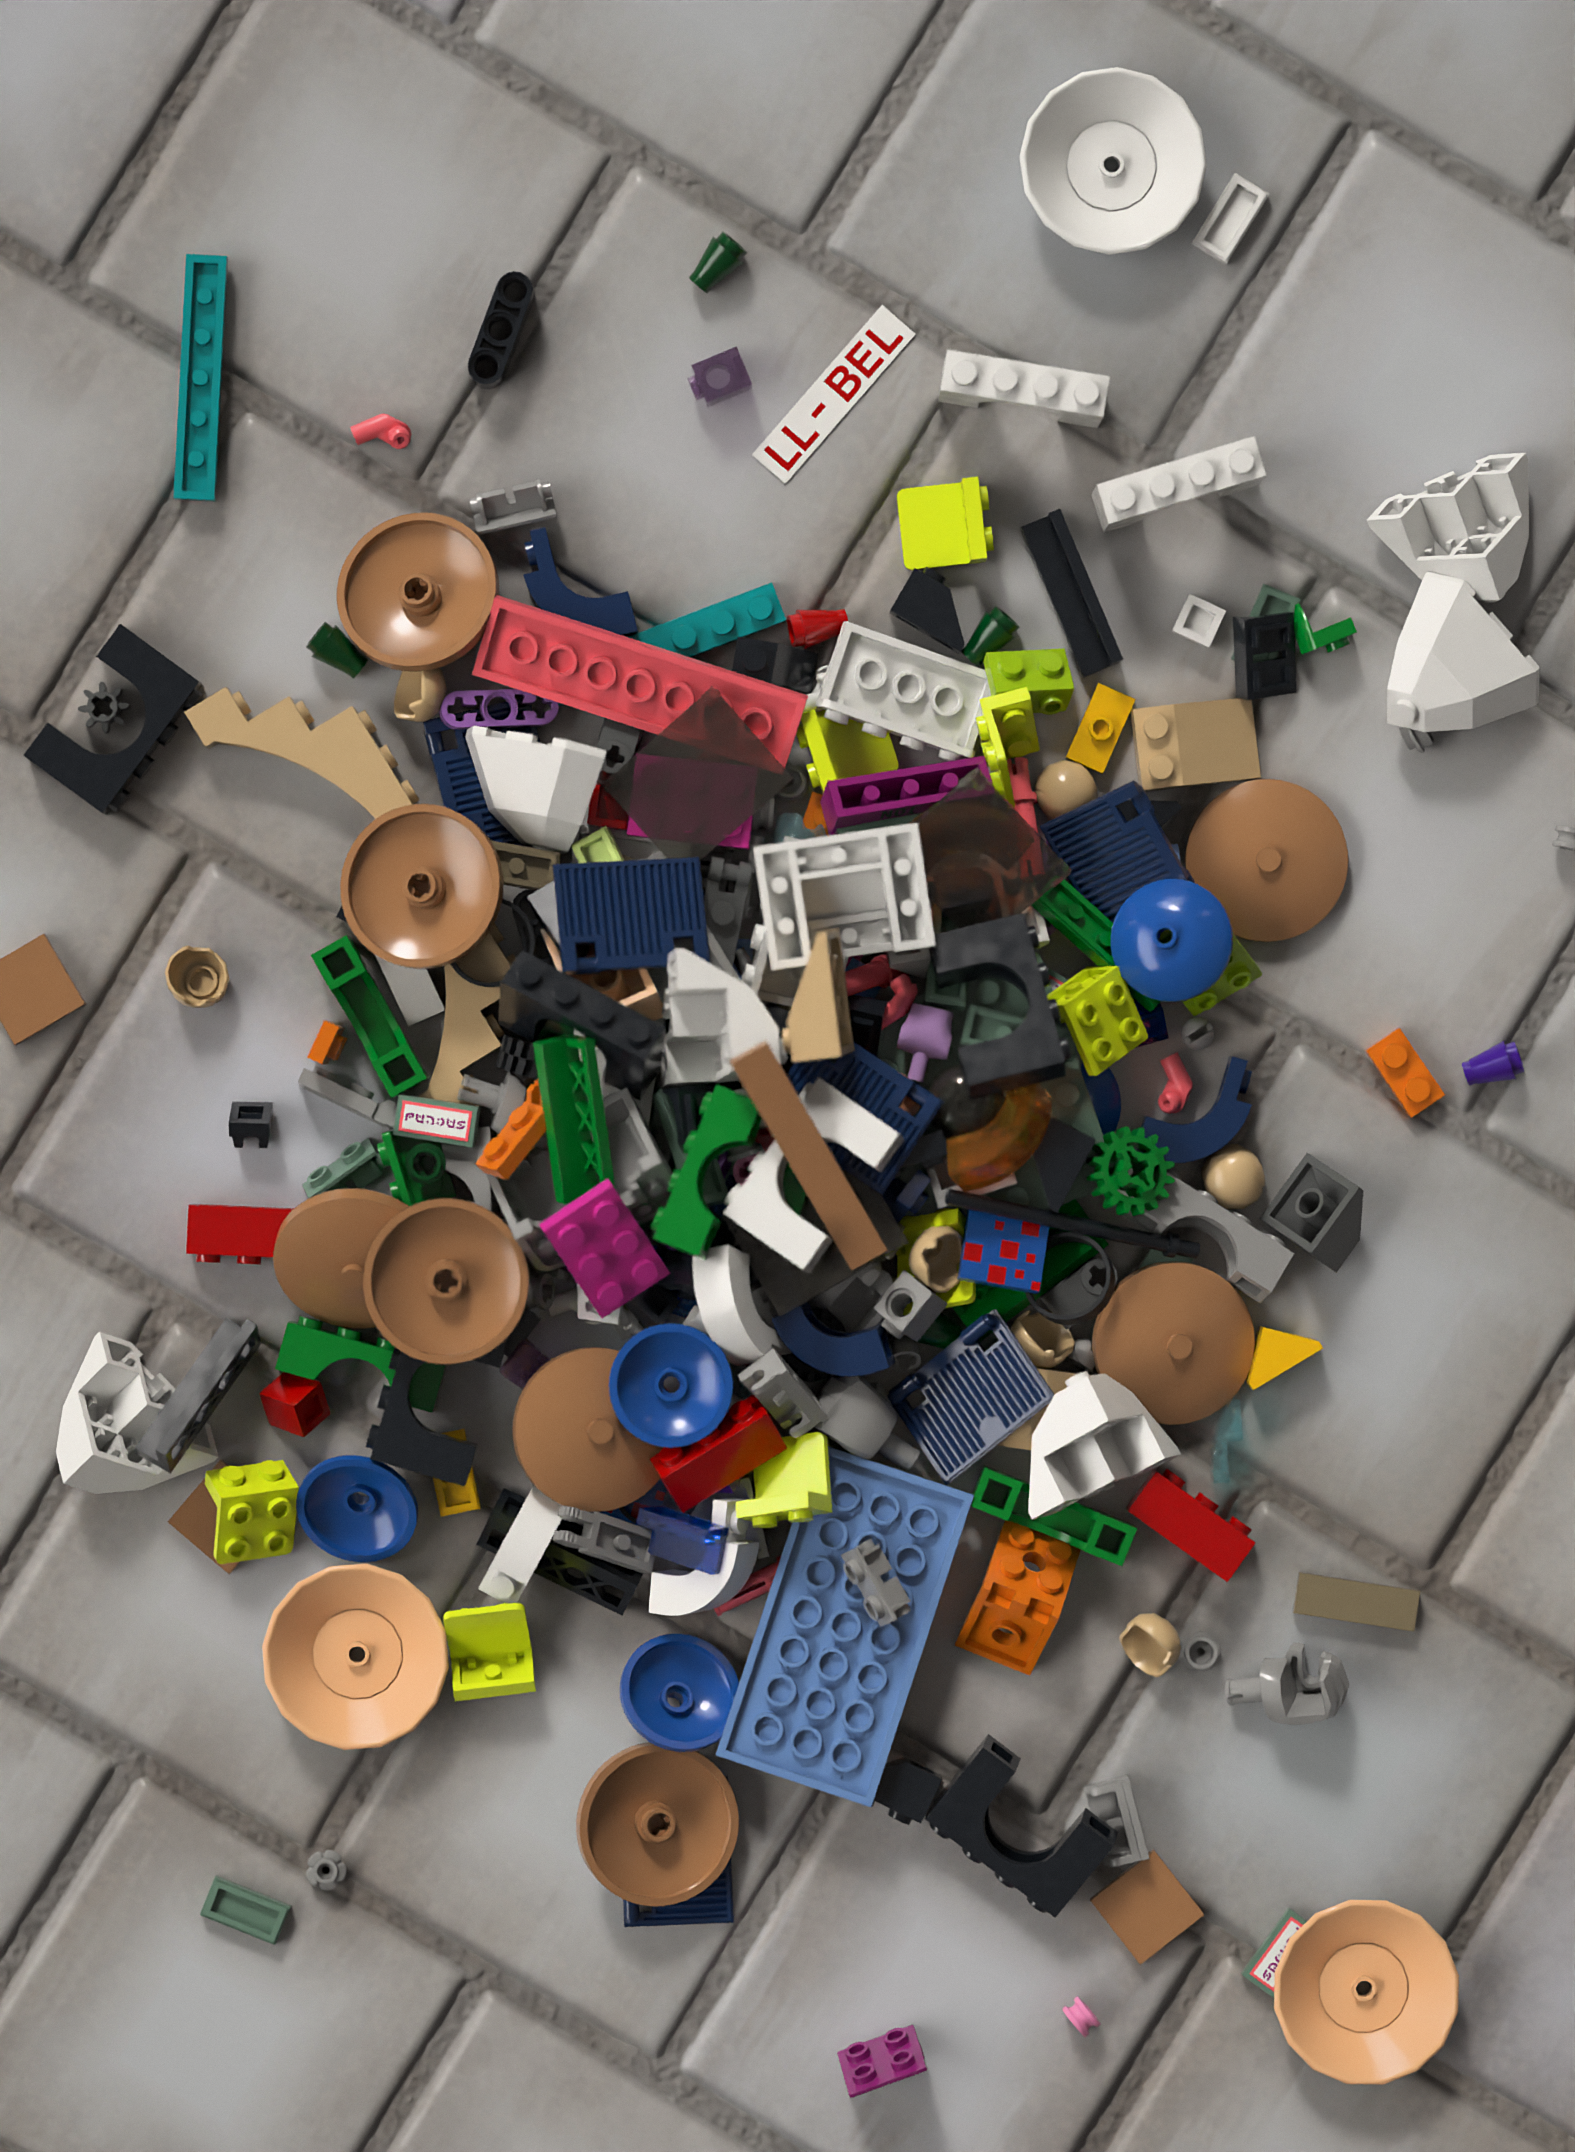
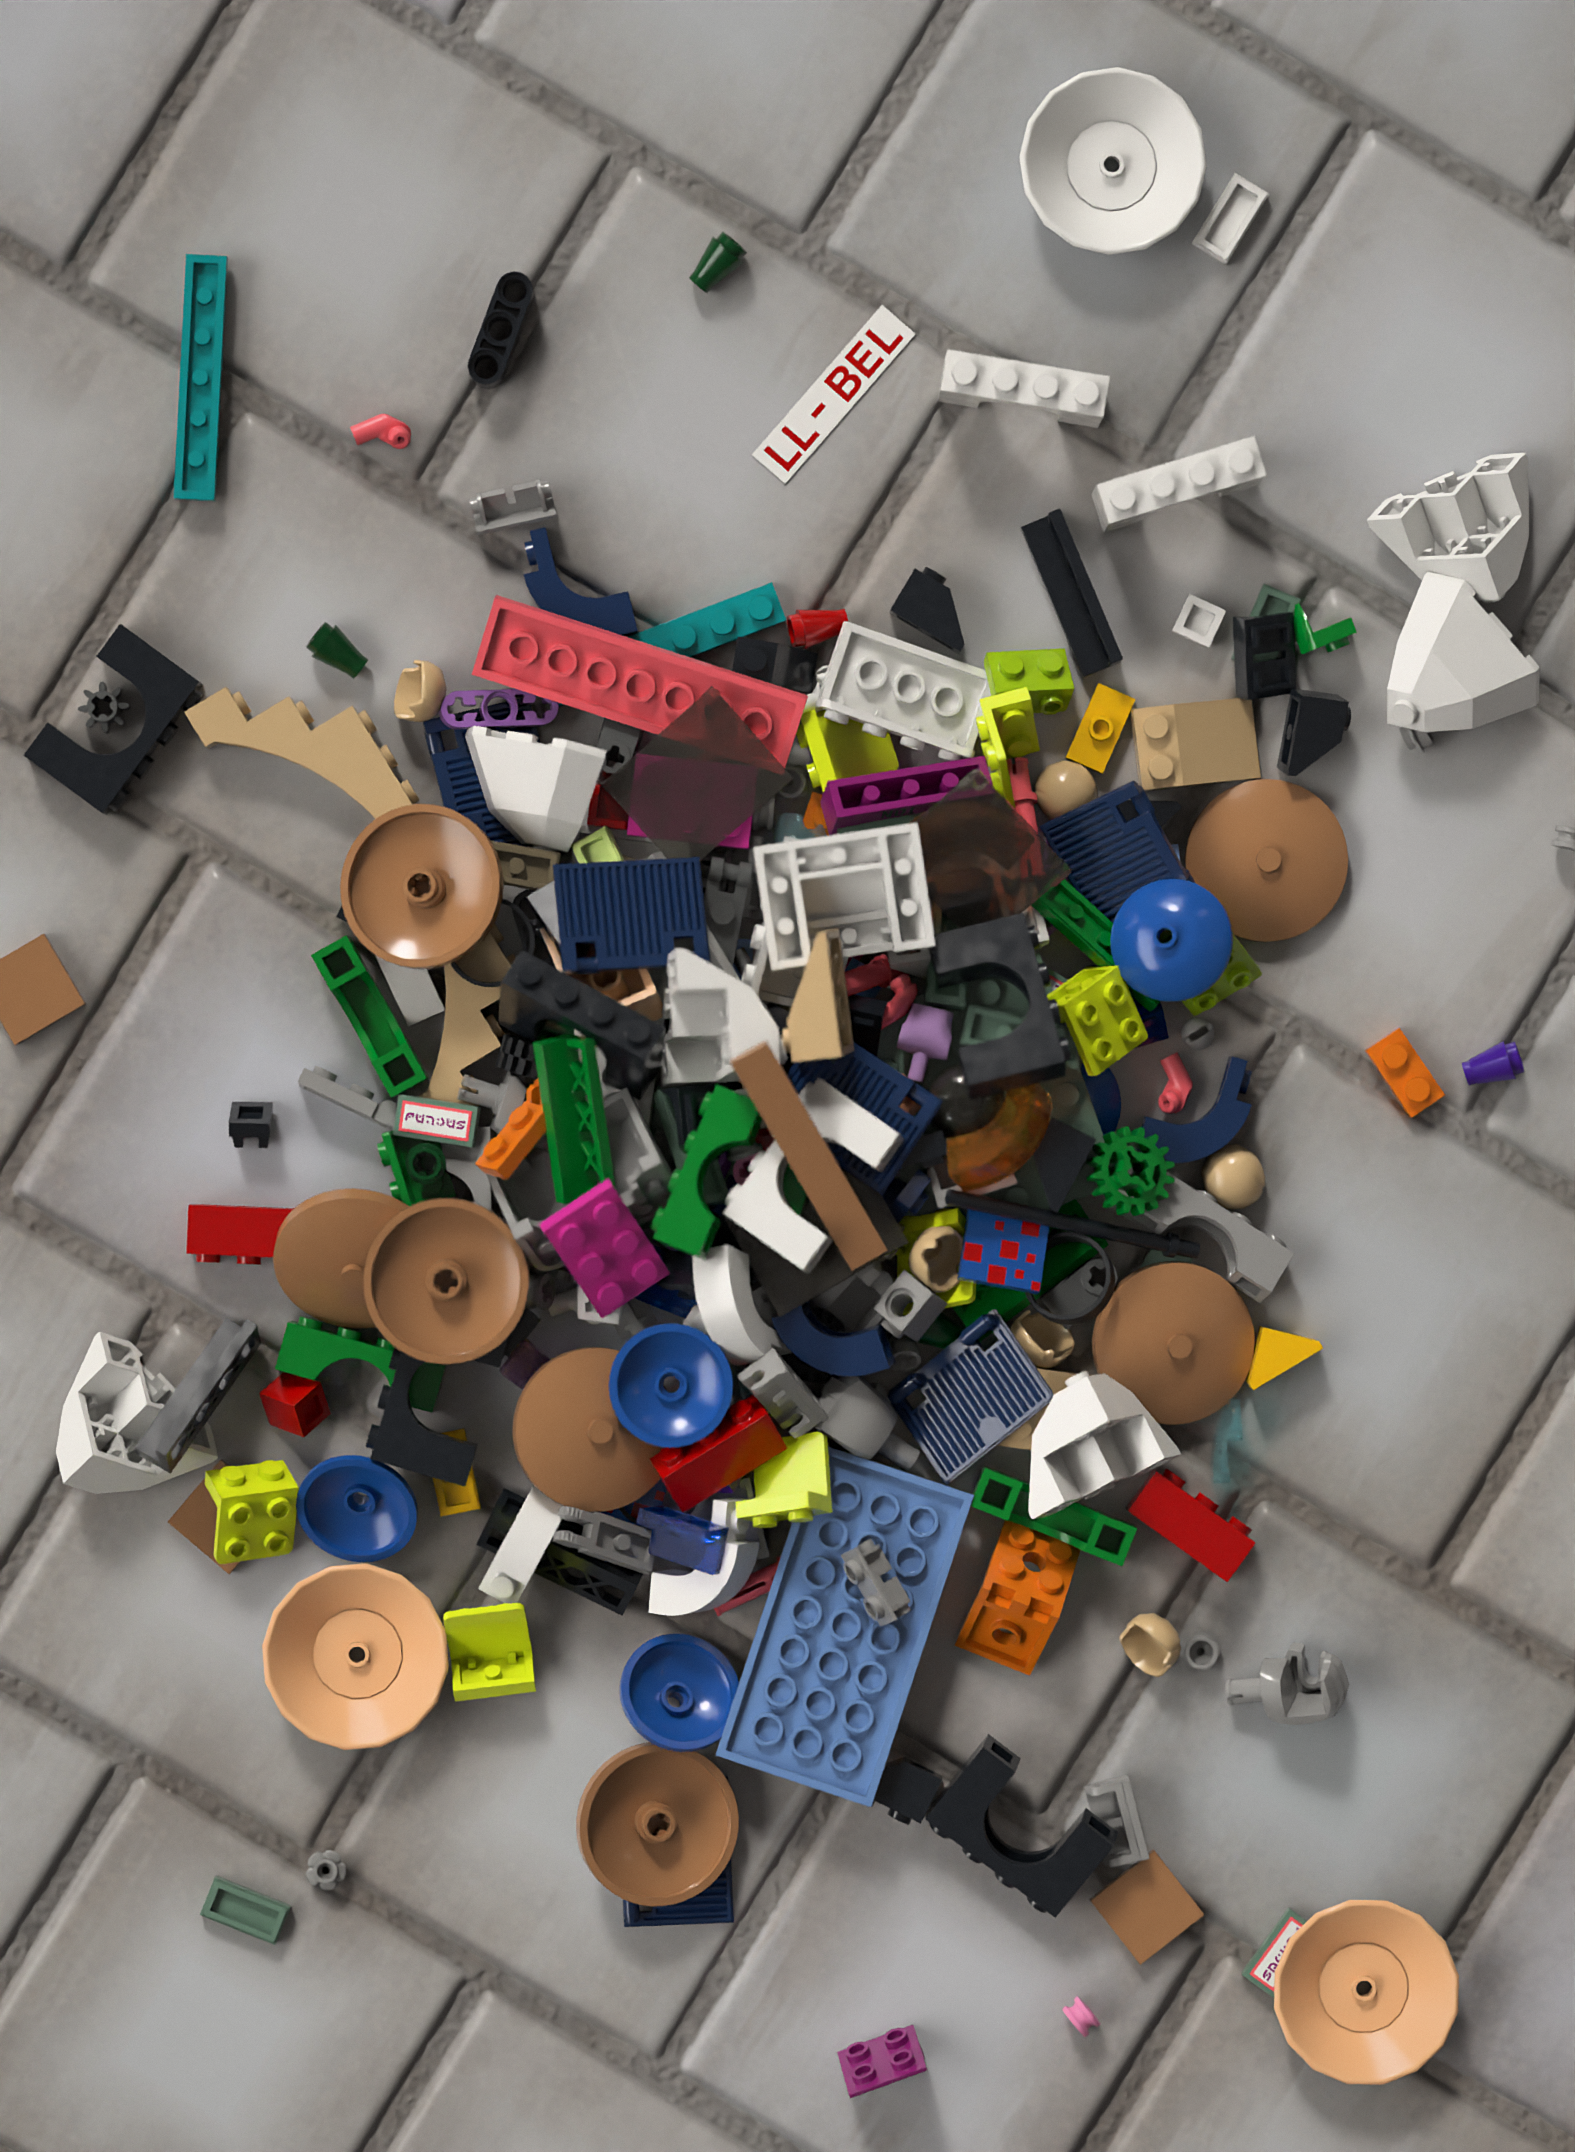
tan hair [165,945,230,1008] -> none
sand green hinge [302,1138,385,1199] -> none
orange plate [307,1020,348,1065] -> none
medium nougat dish [337,512,499,672] -> none
black tile [623,1283,680,1328] -> none
clear purple brick [687,346,752,407] -> none
neon yellow bracket [897,477,994,570] -> none
dark green cone [961,606,1020,667] -> none
light grey hinge [1066,1337,1095,1372] -> none
dark grey slope [1260,1153,1364,1273] -> none
dark tan tile [1292,1572,1420,1632] -> none
none -> black slope [1277,688,1351,776]

